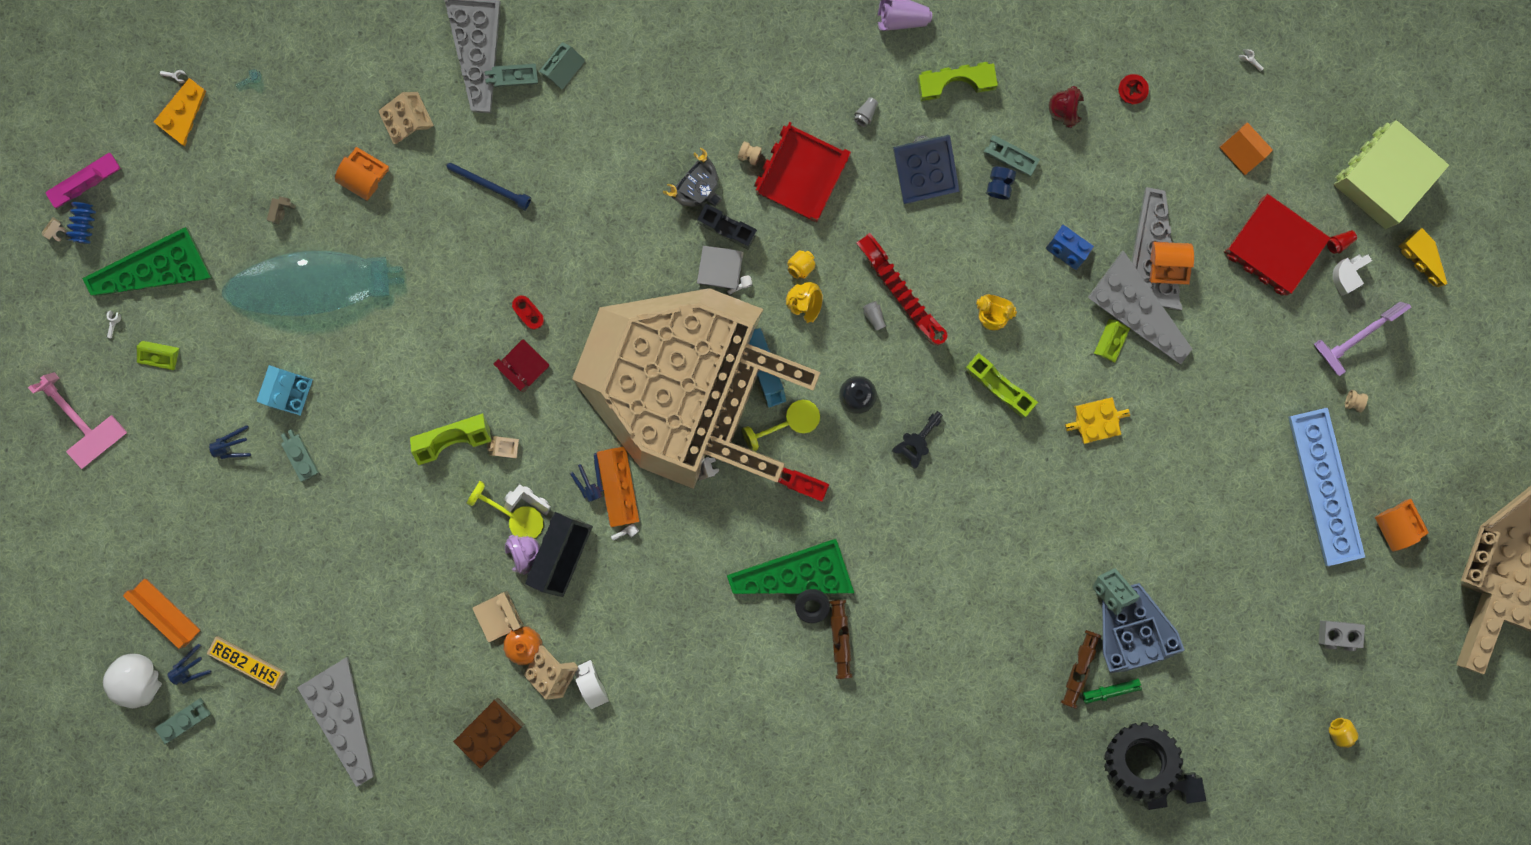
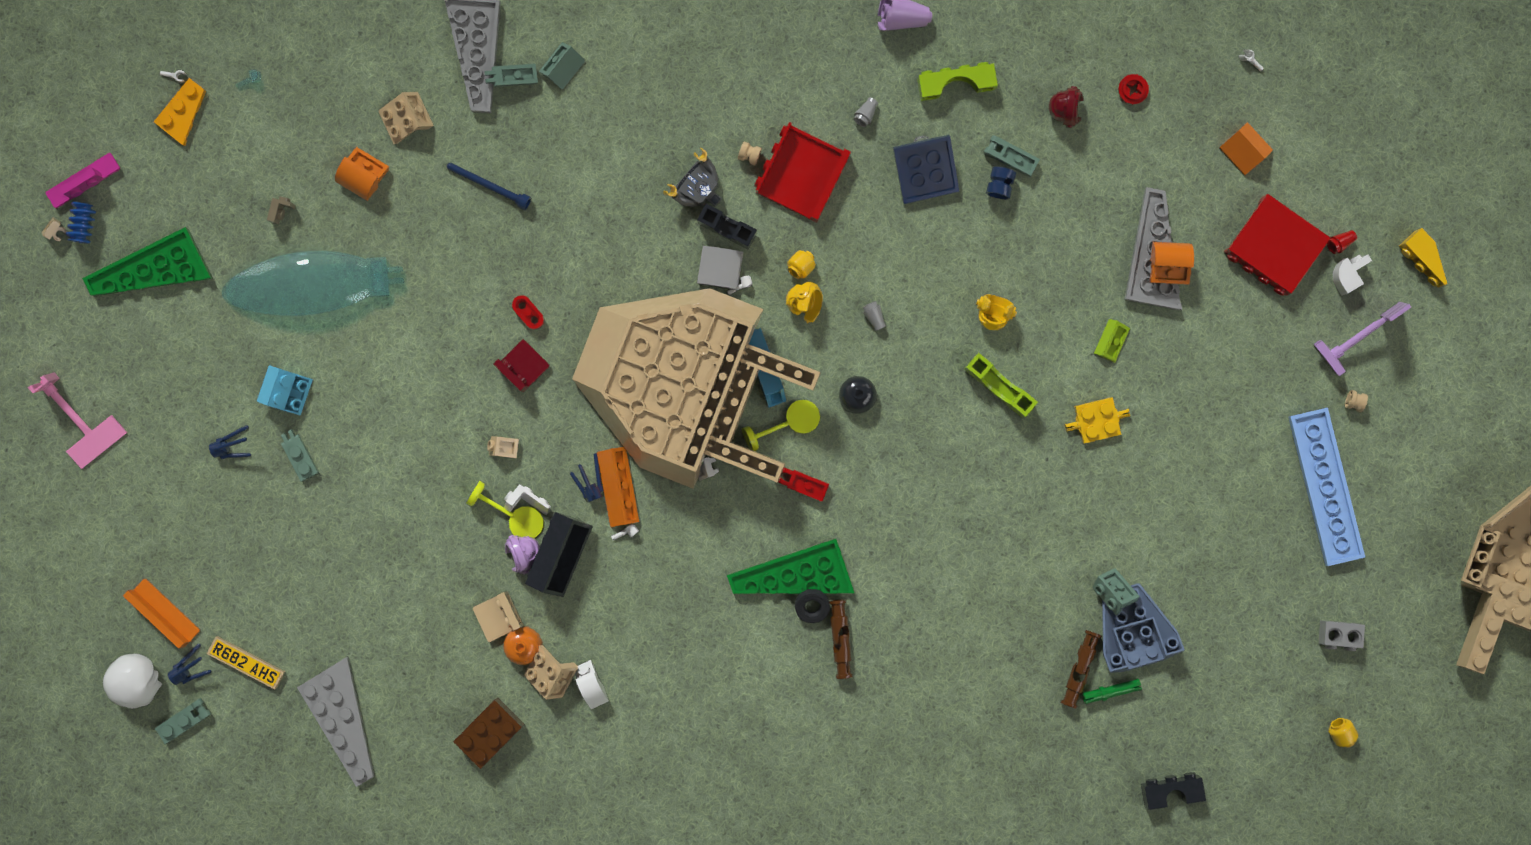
white hand [107,310,121,338] -> none
lime slope [137,341,179,370] -> none
lime arch [410,413,491,466] -> none
red piece [856,233,948,346] -> none
black piece [892,411,943,469] -> none
blue bracket [1046,225,1094,270] -> none
light grey wing [1088,250,1192,364] -> none
black tyre [1104,722,1183,802] -> none
yellowish green brick [1334,120,1449,229] -> none
orange brick [1375,499,1429,552] -> none

